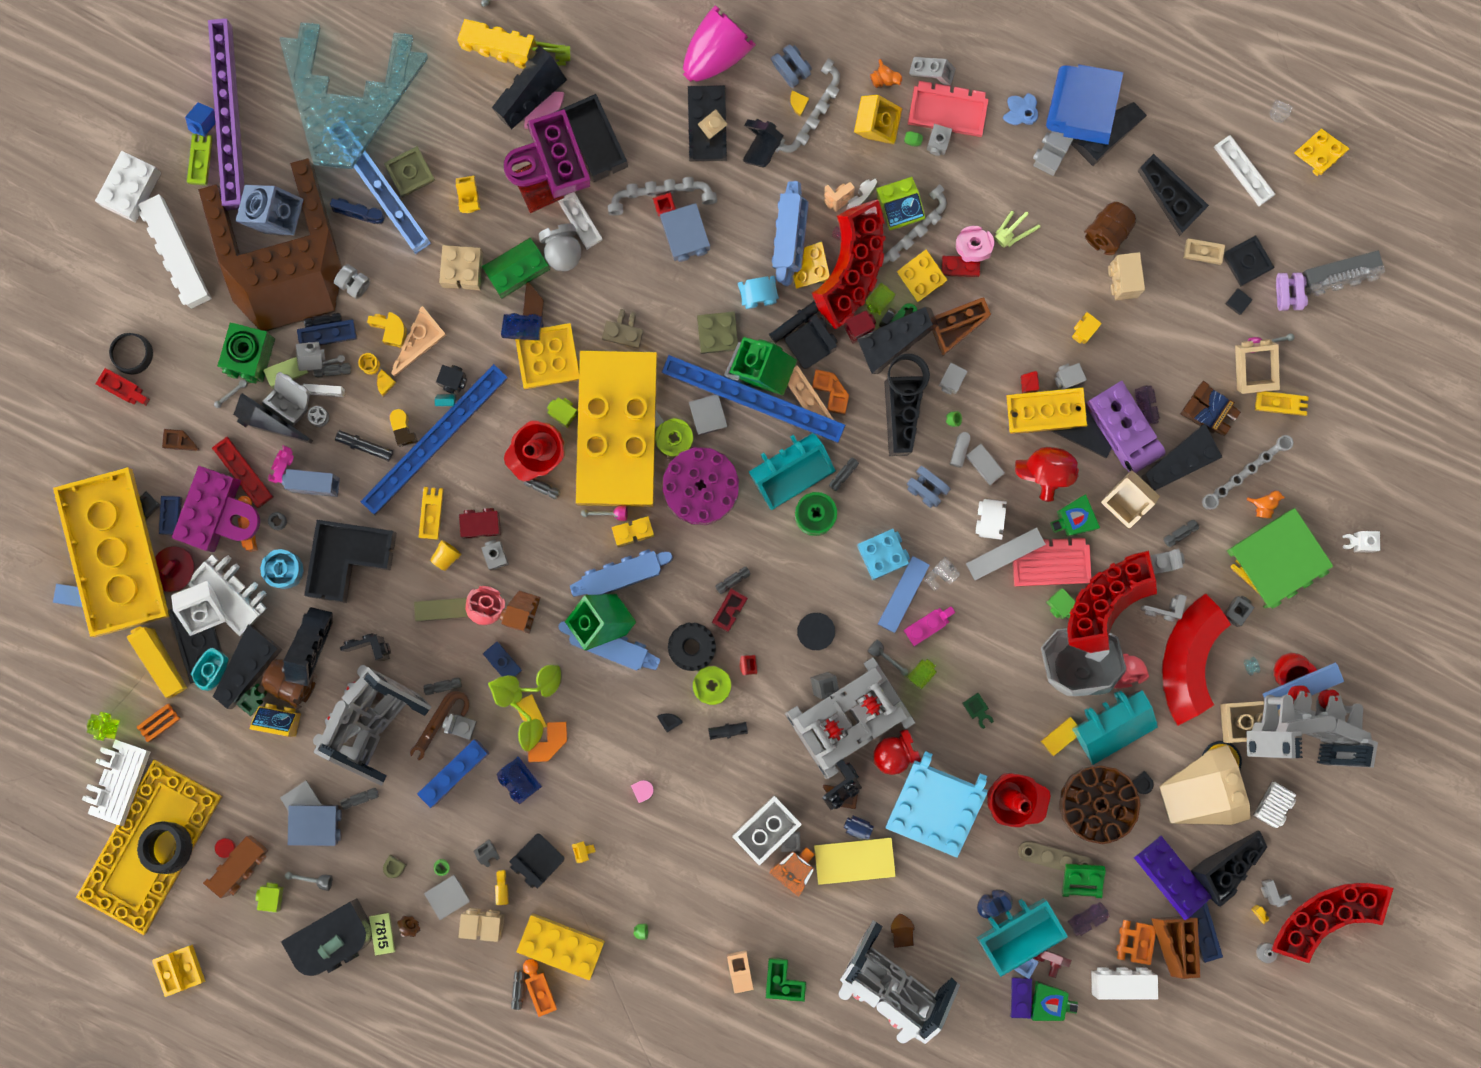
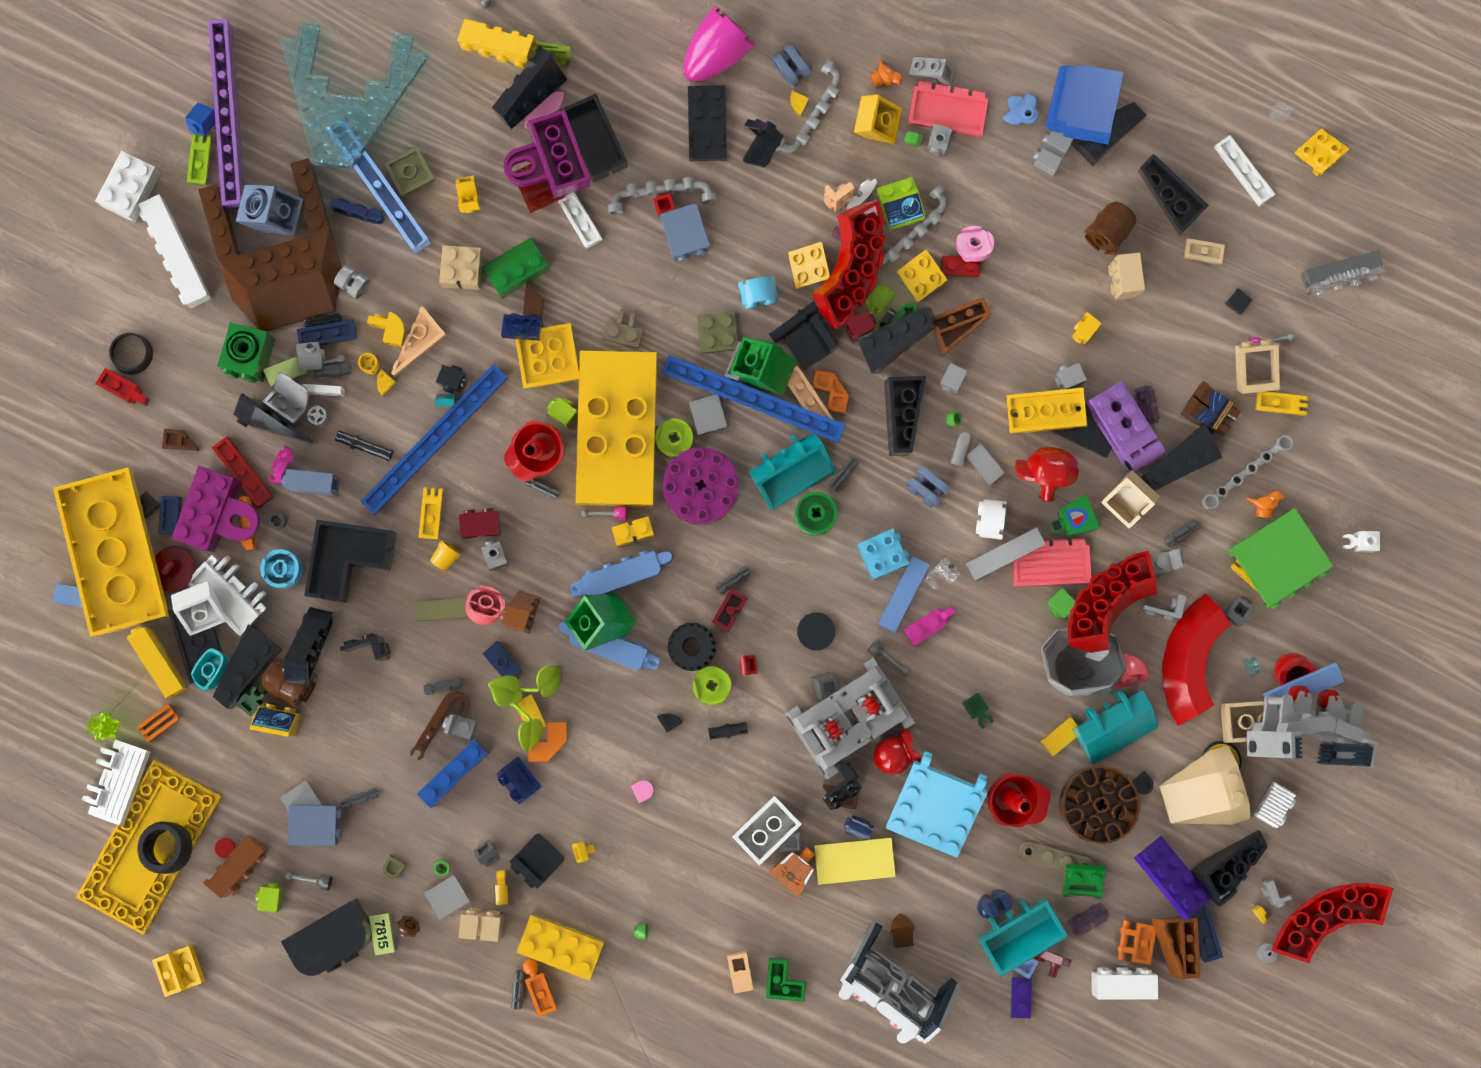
light grey hinge [214,380,247,408] -> none
light grey container [313,665,431,786] -> none
sand green pin [317,934,344,959] -> none
leg [390,409,418,447] -> none
light grey tile [539,224,581,272] -> none
tan brick [698,110,728,139] -> none
medium blue hinge [772,181,809,286] -> none
black tyre [887,354,930,396] -> none
clear neon green brick [906,659,937,690] -> none
yellowish green plant [994,211,1041,248] -> none
red slope [1020,371,1039,394] -> none
green torso [1031,981,1078,1021] -> none
black tile [1223,235,1275,287] -> none
lavender brick [1276,273,1308,311] -> none

